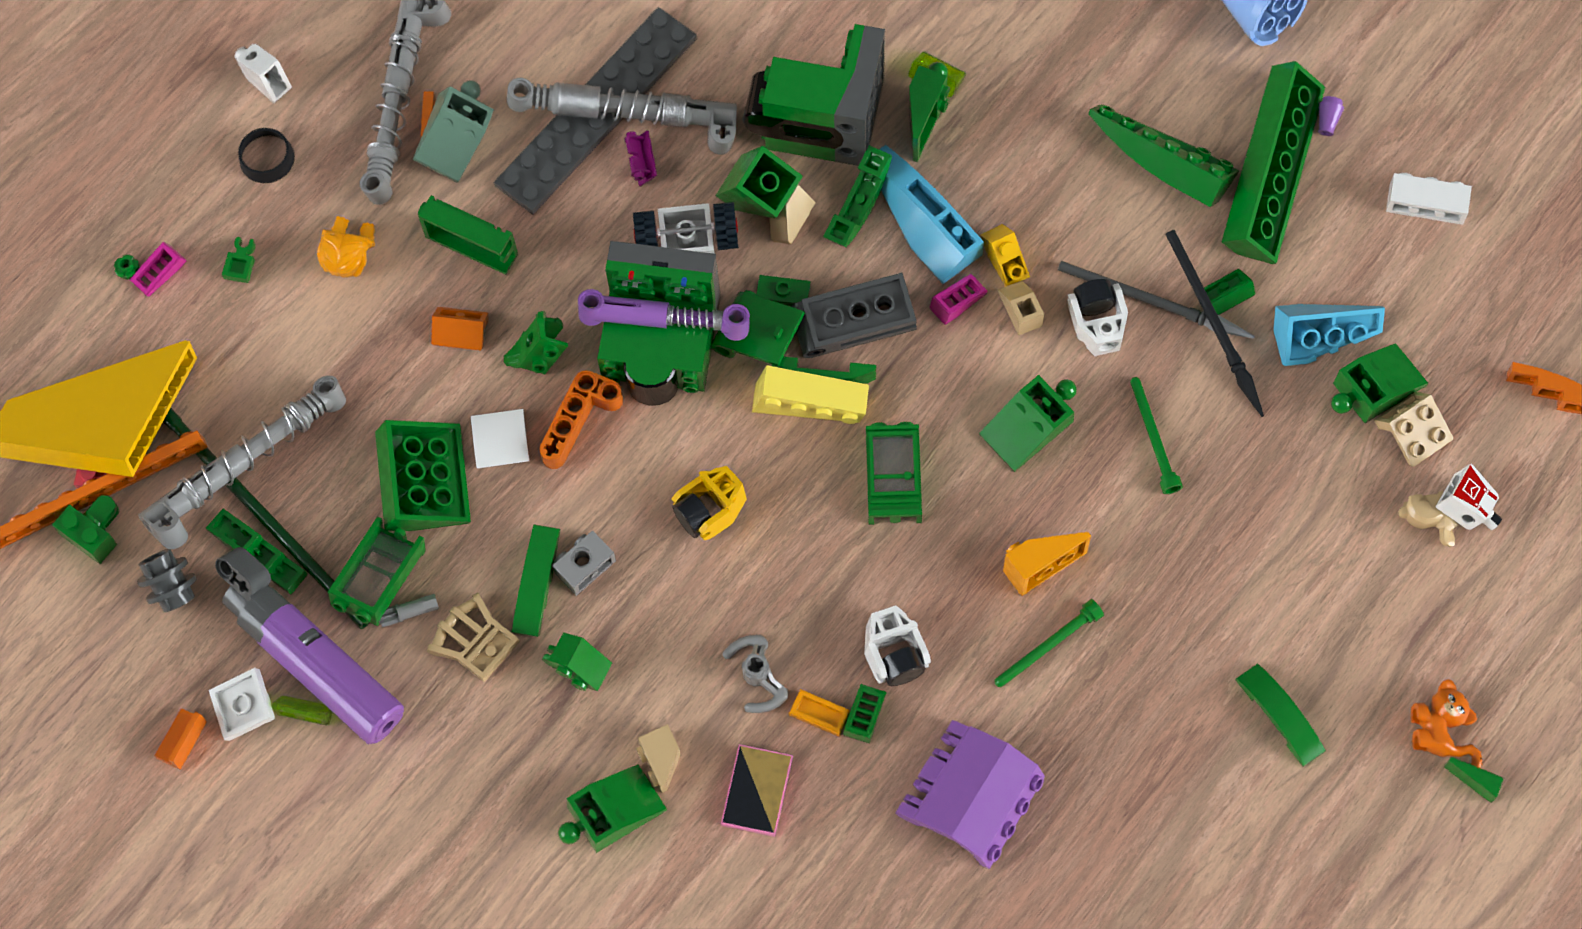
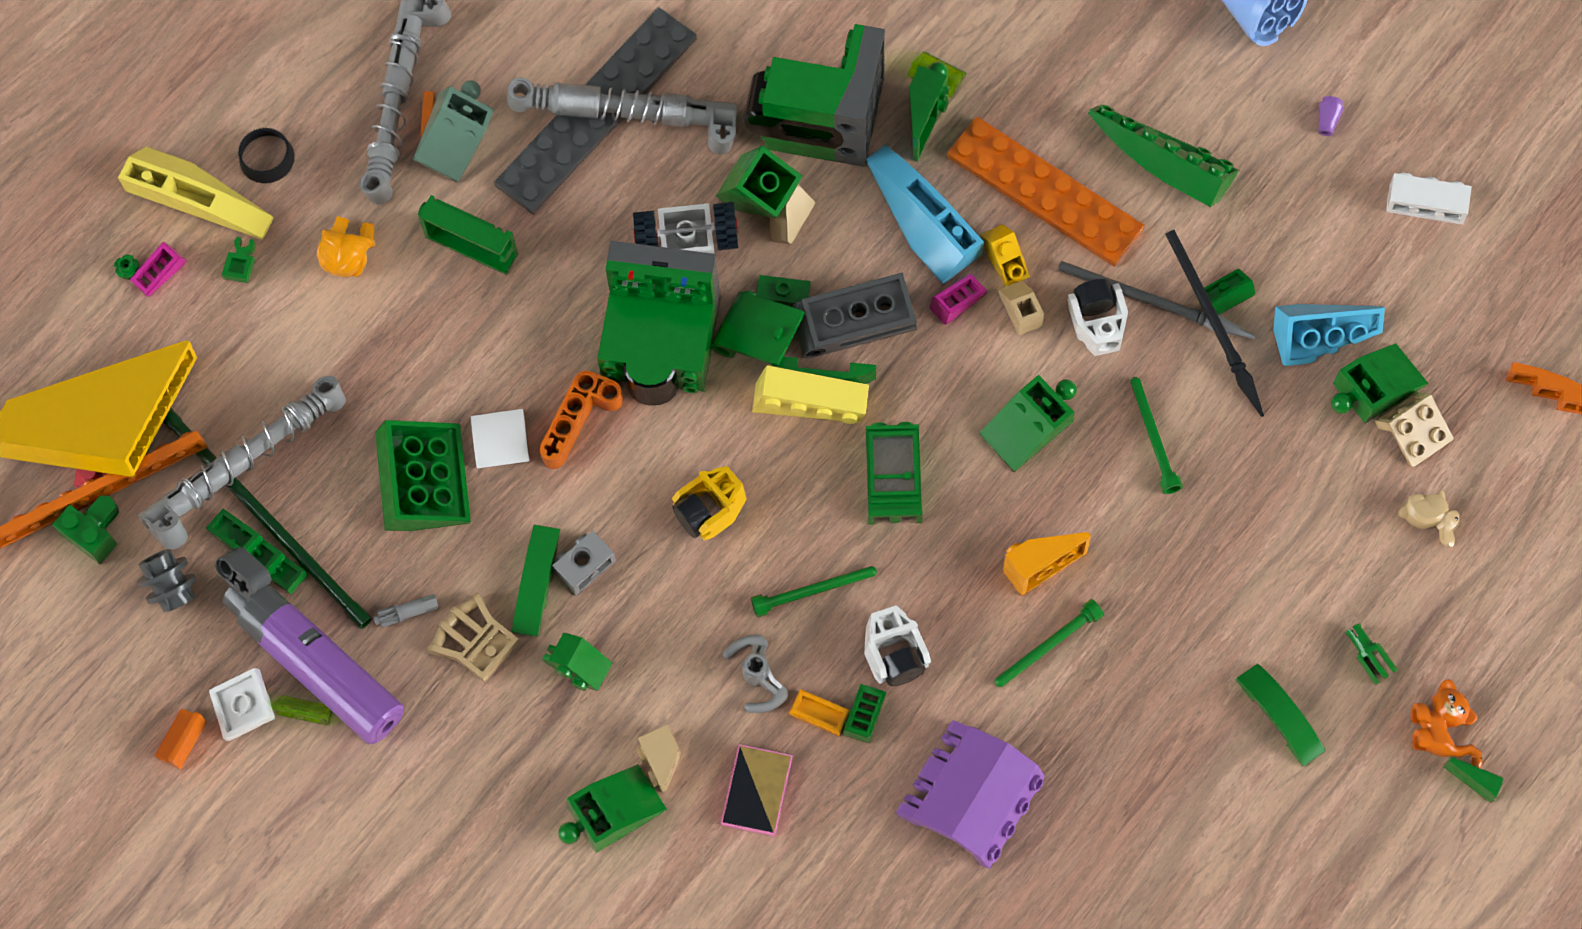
white torso [235,44,292,103] -> none
door [328,516,426,626] -> none
orange panel [431,307,489,350] -> none
green piece [504,311,568,375] -> none
medium lavender piece [578,289,749,341] -> none
magenta hinge [624,130,657,187] -> none
green slope [823,145,892,248] -> none
green slope [1221,61,1325,264] -> none
white torso [1435,464,1502,530] -> none
none -> light yellow wedge [118,147,274,240]
none -> green piece [751,566,877,618]
none -> orange plate [947,116,1144,267]
none -> green arm [1345,623,1398,685]

